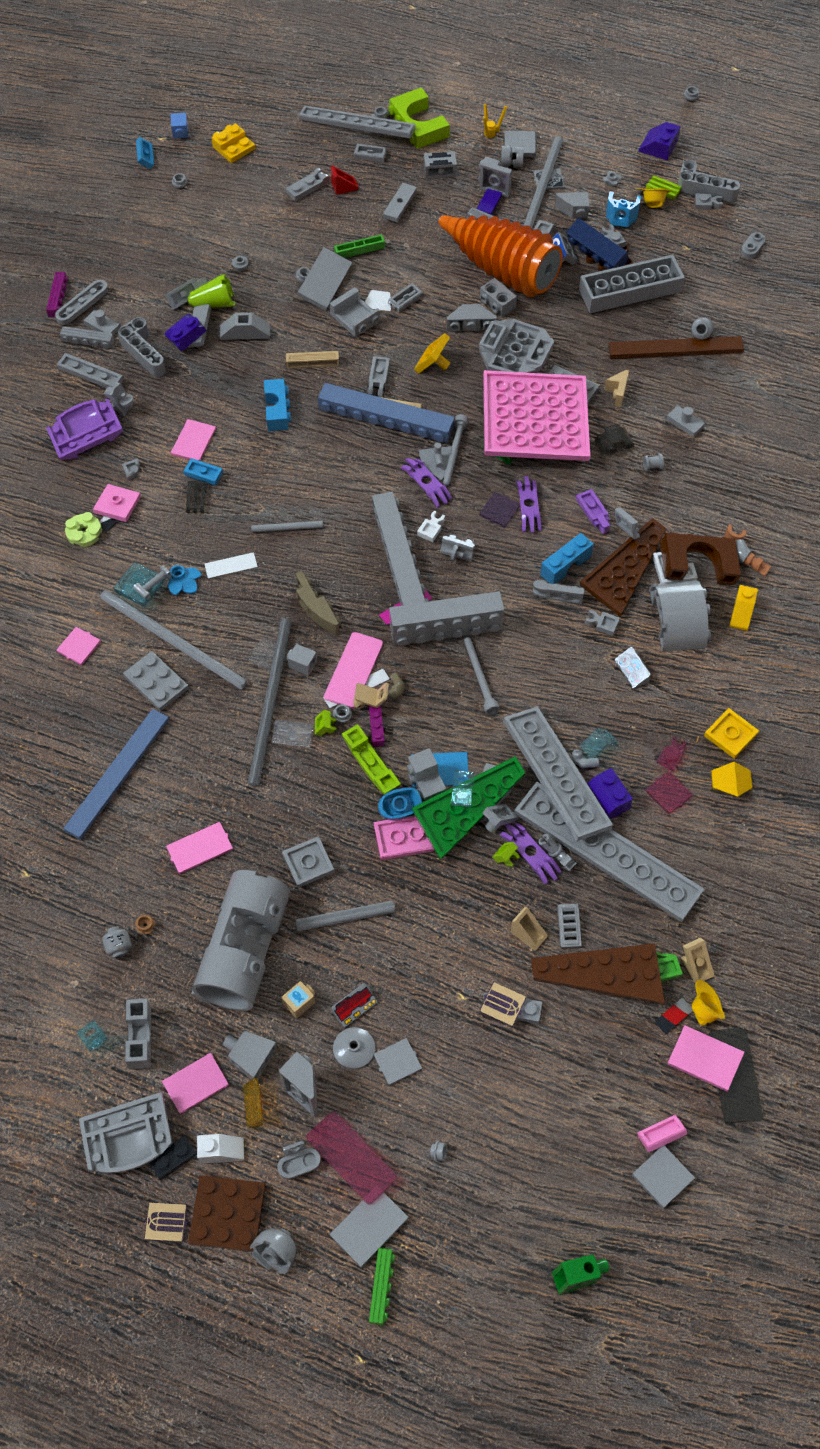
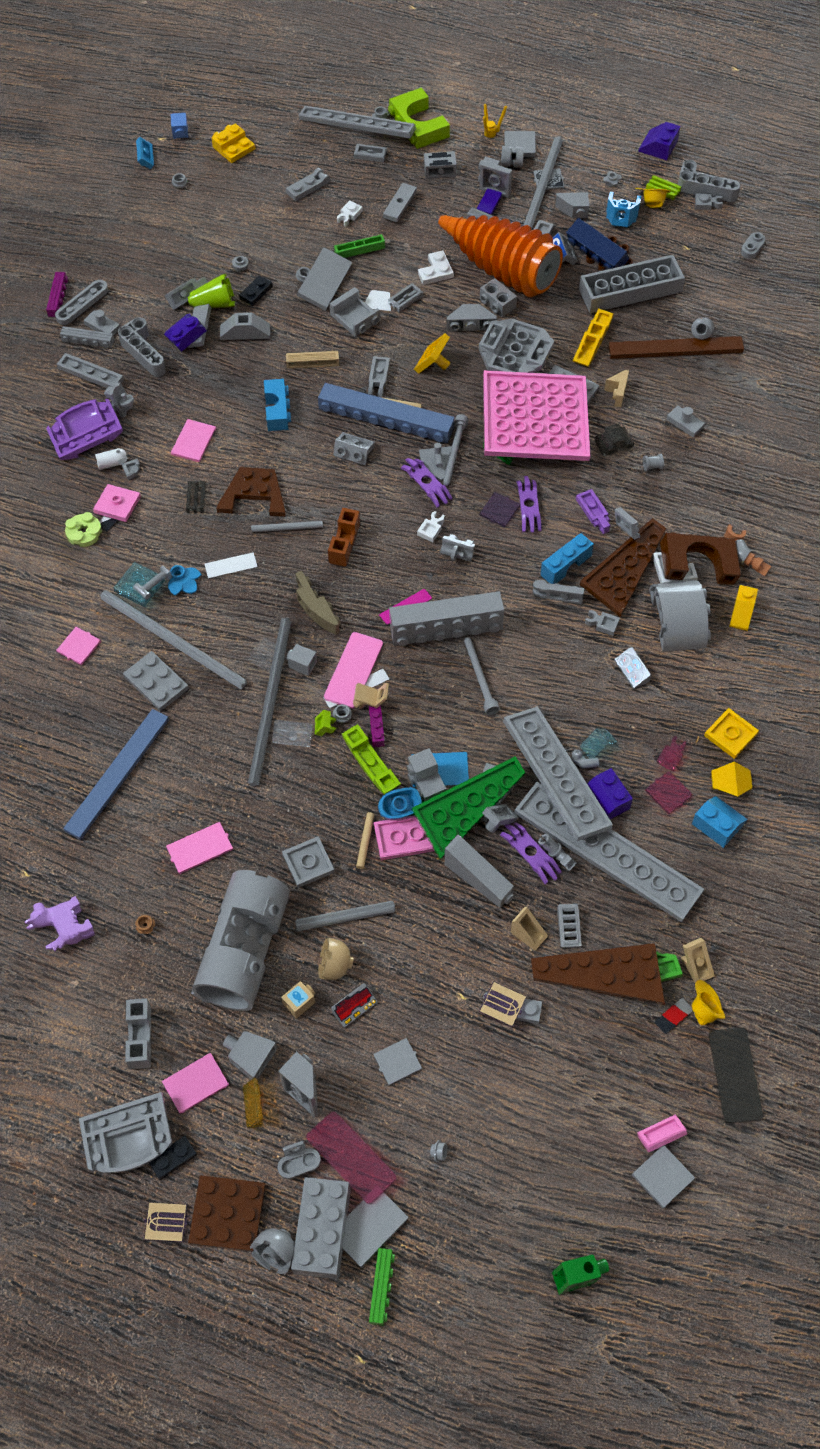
clear light blue bracket [77,1021,107,1052] -> none
light grey head [102,926,132,958] -> none
dark azure plate [183,458,223,486] -> none
white slope [197,1134,244,1164] -> none
red slope [331,165,359,195] -> none
light grey dish [333,1027,375,1069] -> none
light grey brick [372,491,429,606] -> none
dark tan arm [388,672,405,699] -> none
clear light blue bracket [451,770,475,807] -> none
lime tile [492,842,520,867] -> none
light grey plate [601,224,626,248] -> none
bright pink tile [667,1025,744,1092] -> none
light grey plate [684,86,699,101] -> none
none -> lavender animal [25,896,95,951]
none -> white piece [95,448,127,470]
none -> reddish brown wing [216,467,286,517]
none -> black plate [239,275,273,307]
none -> light grey brick [291,1177,351,1279]
none -> tan cylinder [318,938,353,980]
none -> dark orange arch [328,508,360,567]
none -> light grey bracket [333,432,375,465]
none -> white plate [337,200,363,227]
none -> tan bar [356,812,374,869]
none -> white plate [418,250,454,285]
none -> light grey slope [445,835,514,908]
none -> yellow slope [573,308,614,367]
none -> dark azure slope [692,796,748,848]

